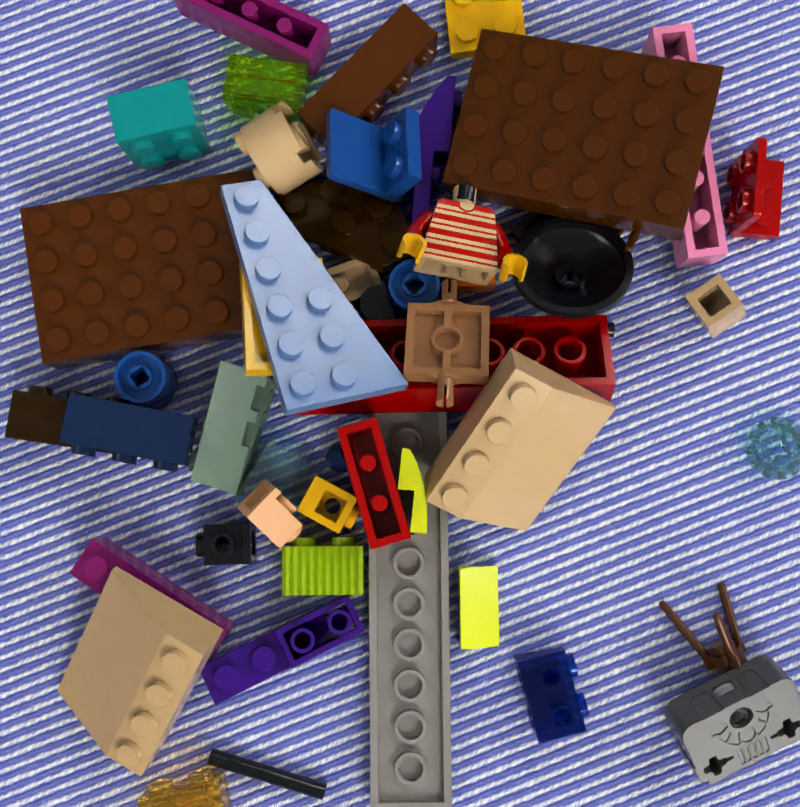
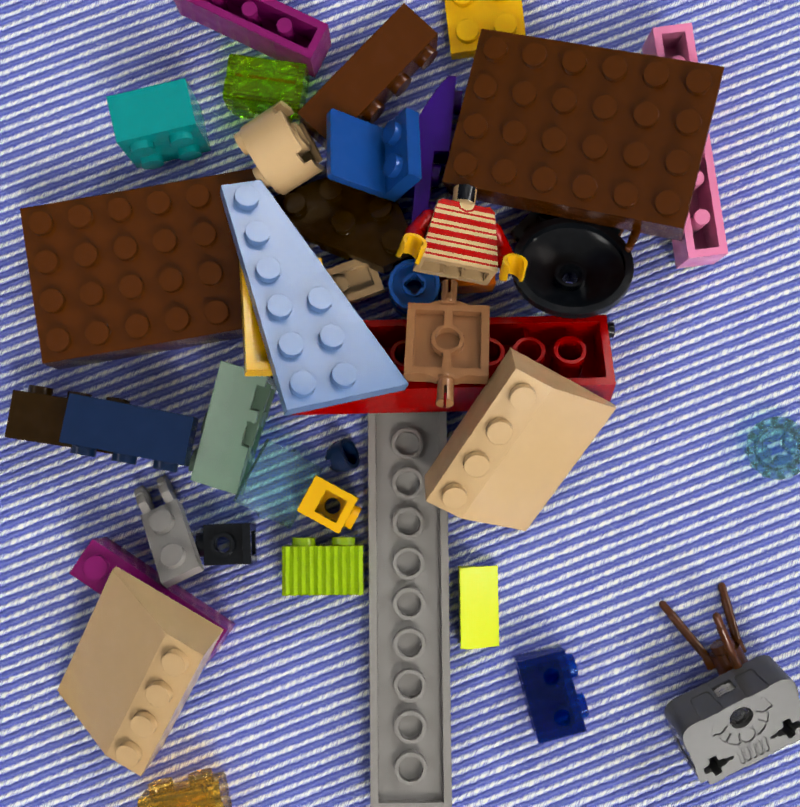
blue wheel [114,351,178,408] -> none
dark purple slope [201,595,365,705] -> none
black bar [207,748,327,800] -> none
light nougat brick [236,479,303,549] -> none
red brick [336,417,412,550] -> none
black brick [360,283,395,320] -> none
neon yellow slope [398,448,427,534] -> none
tan brick [685,273,746,338] -> none
red bracket [724,137,784,240] -> none
none -> light grey hinge [134,475,204,588]

